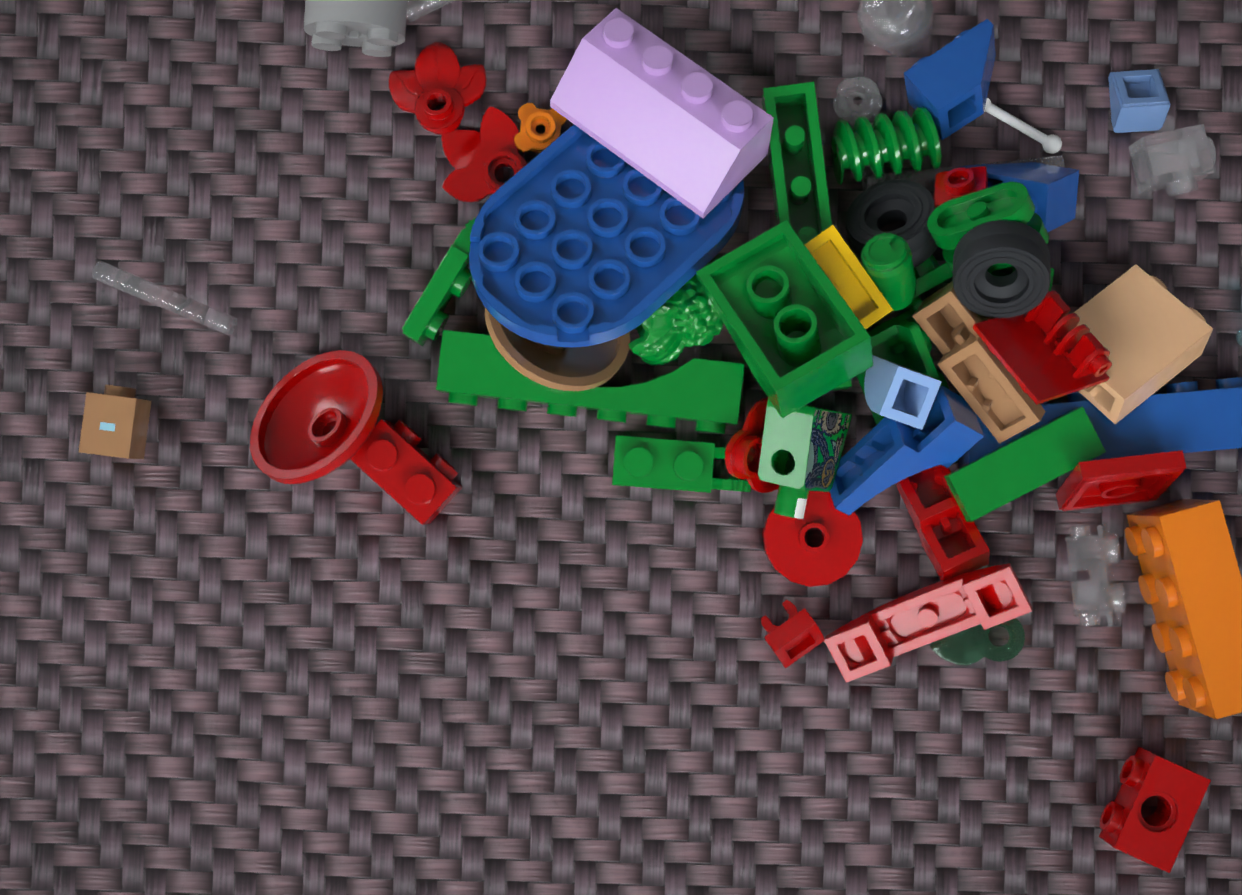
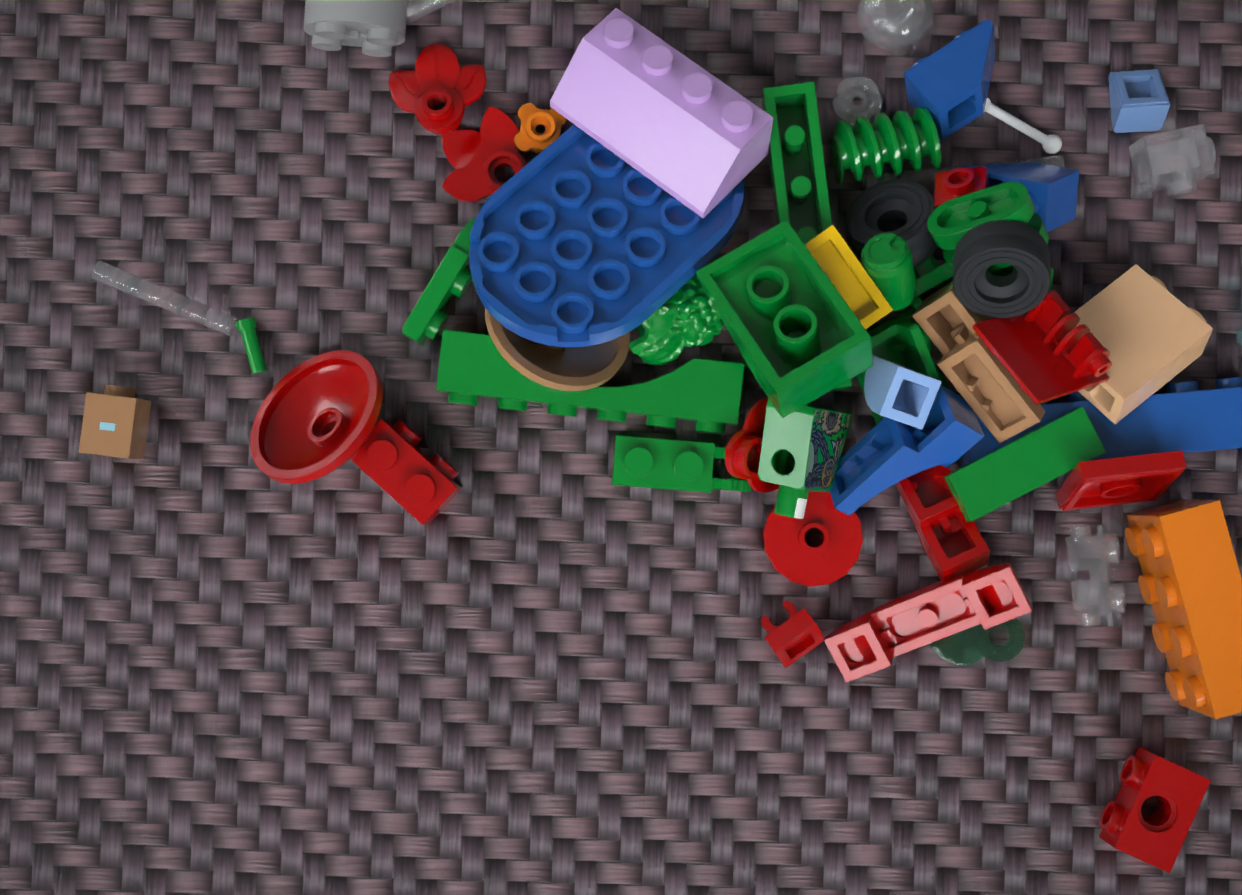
none -> green piece [235,317,267,374]

